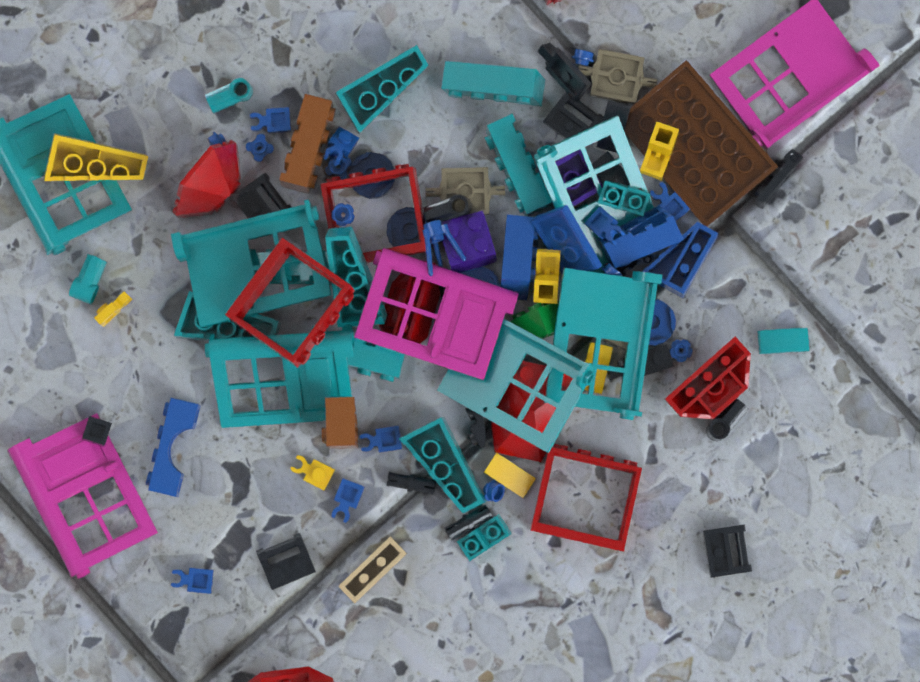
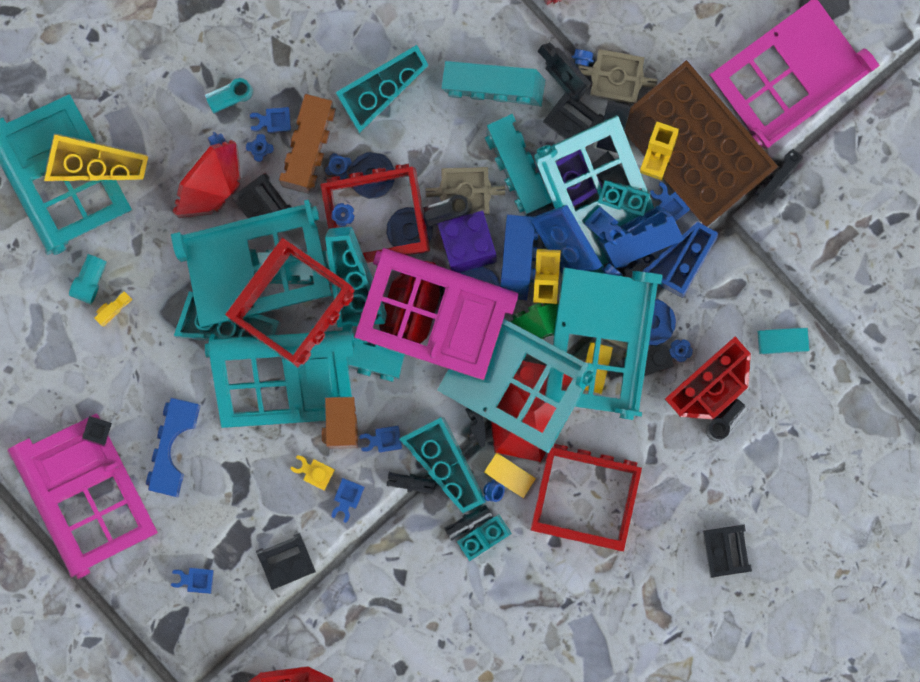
blue plate [323,126,359,166] -> none
tan brick [338,536,407,604] -> none
blue plant [422,220,466,276] -> none

